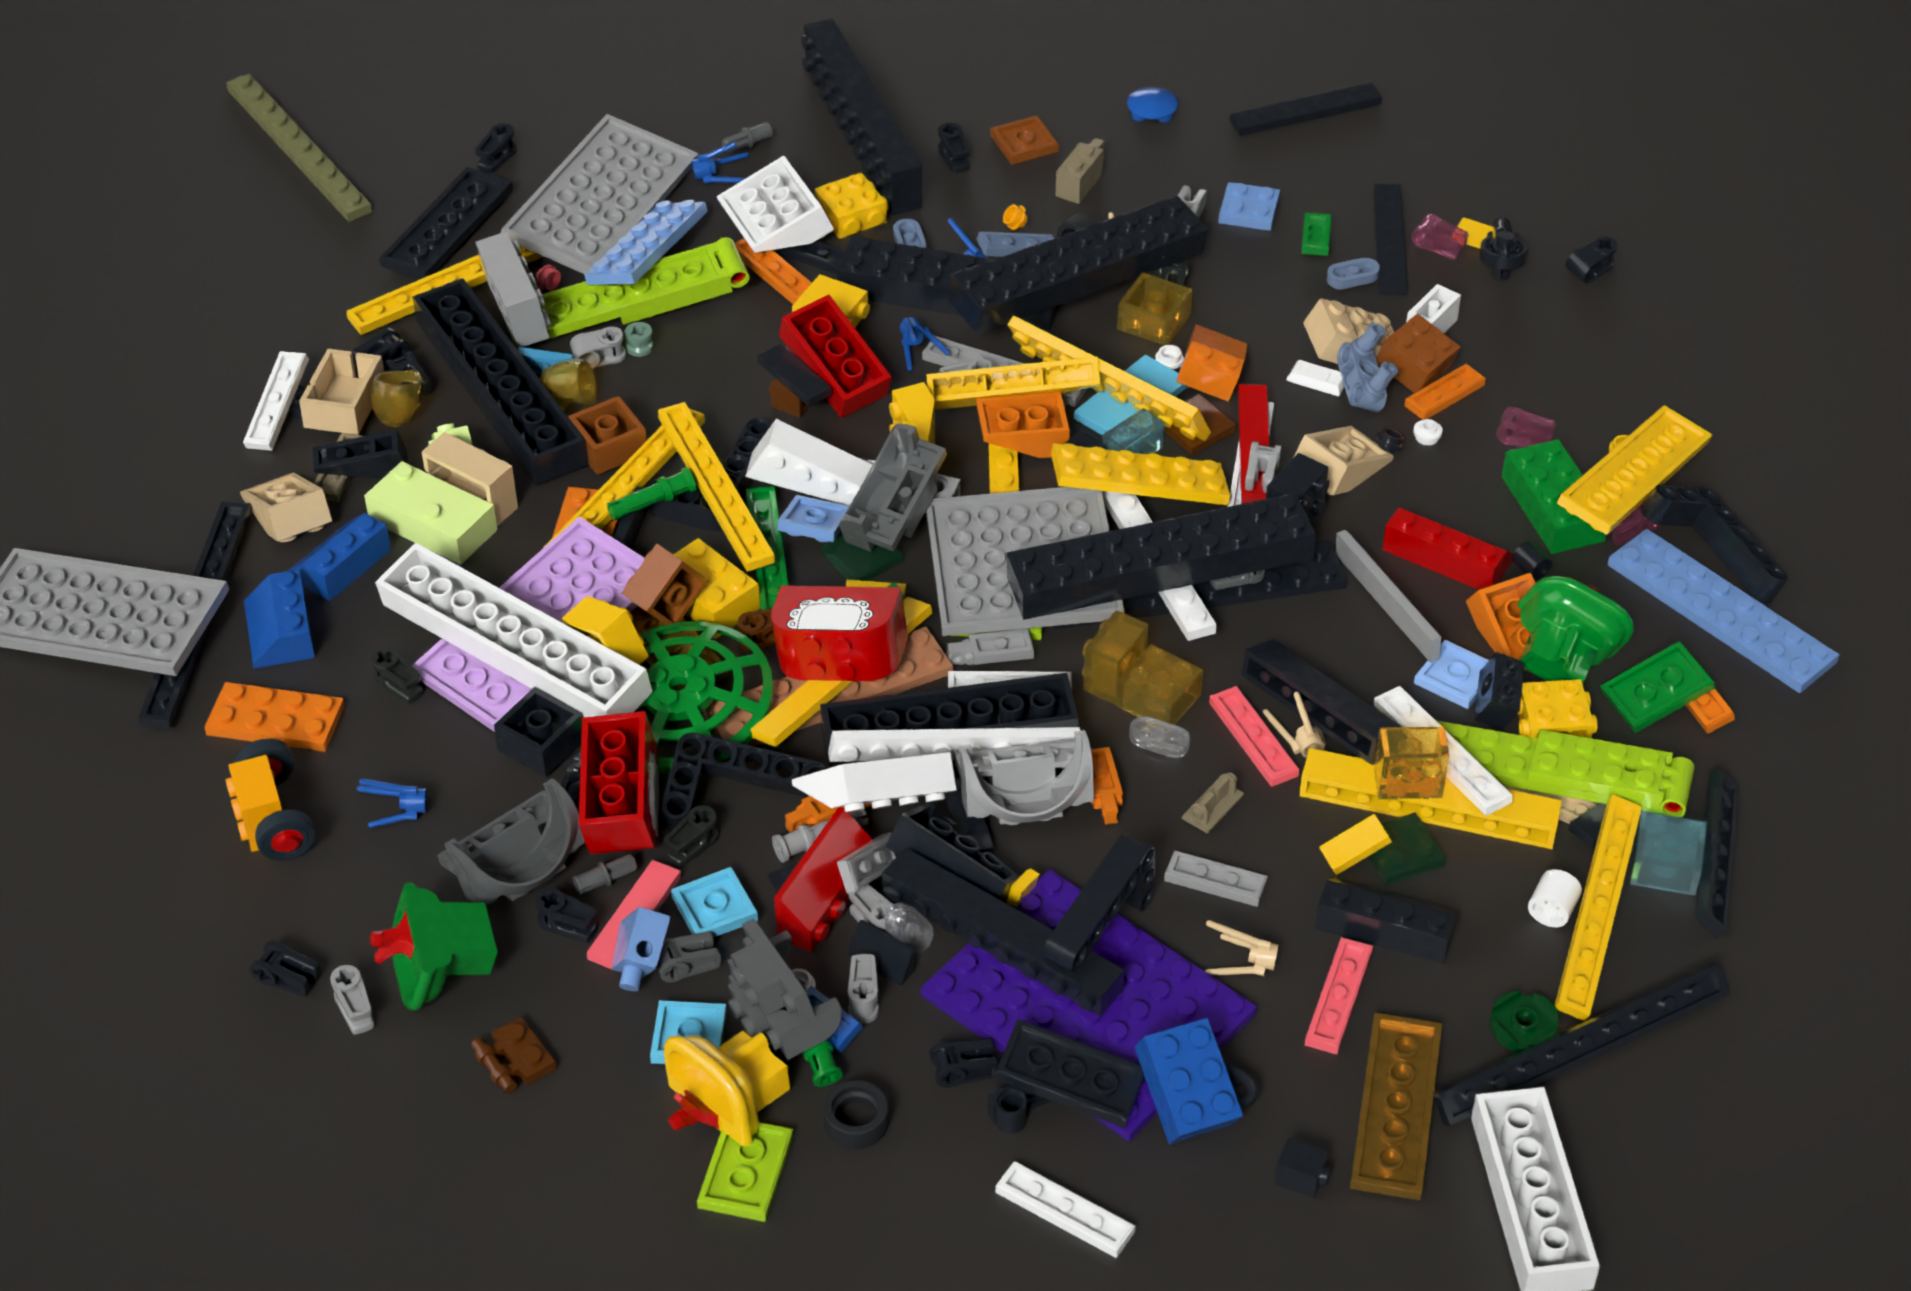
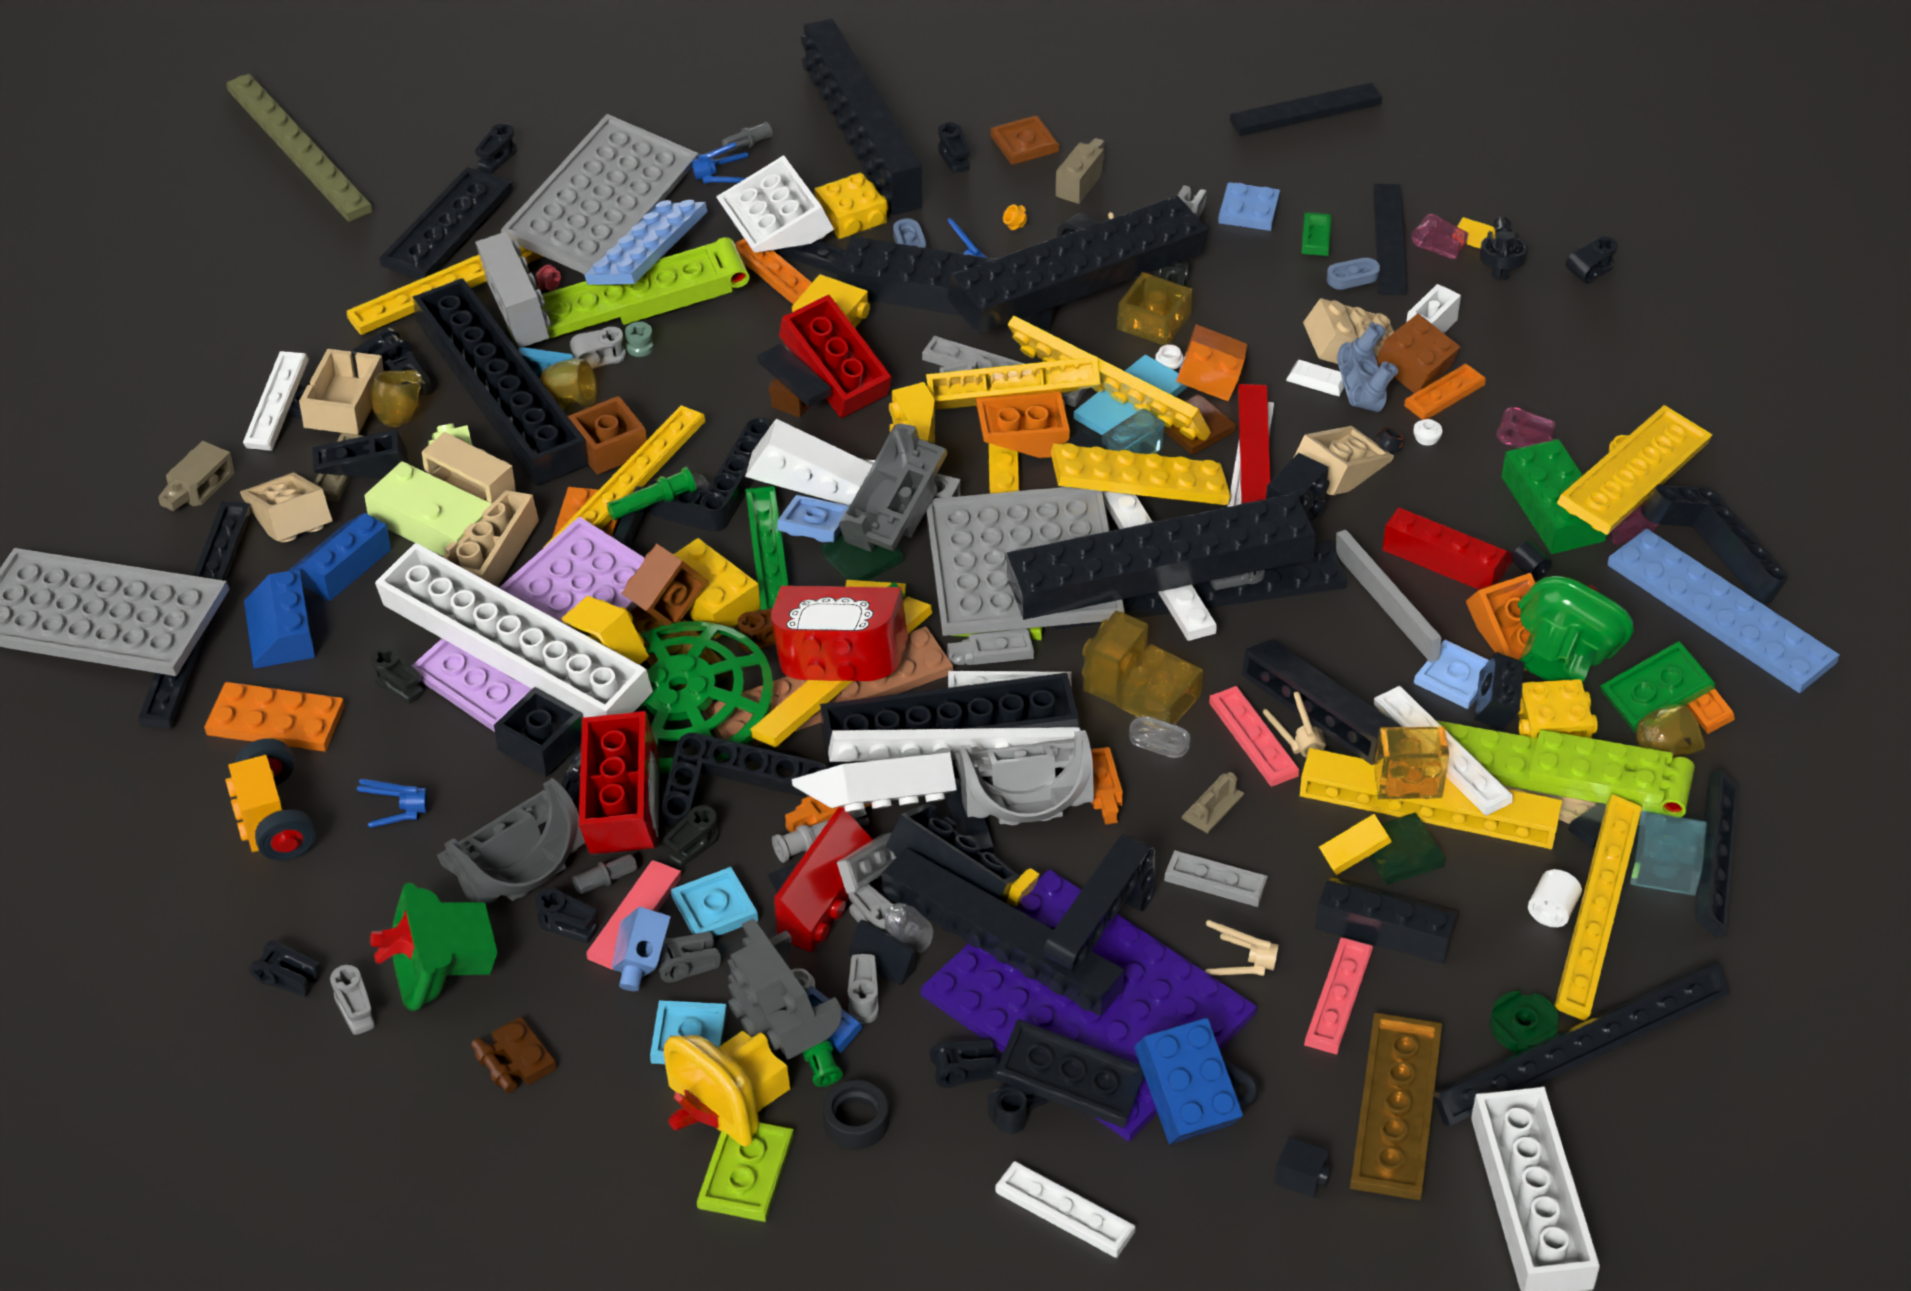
yellow plate [658,402,775,572] -> none
blue plant [900,317,950,371] -> none
sand blue tile [977,231,1054,257] -> none
blue dish [1127,87,1178,122] -> none
light grey piece [1245,441,1282,494] -> none
none -> dark tan hinge [158,441,235,511]
none -> tan wedge [443,490,539,587]
none -> clear yellow piece [1636,704,1705,759]

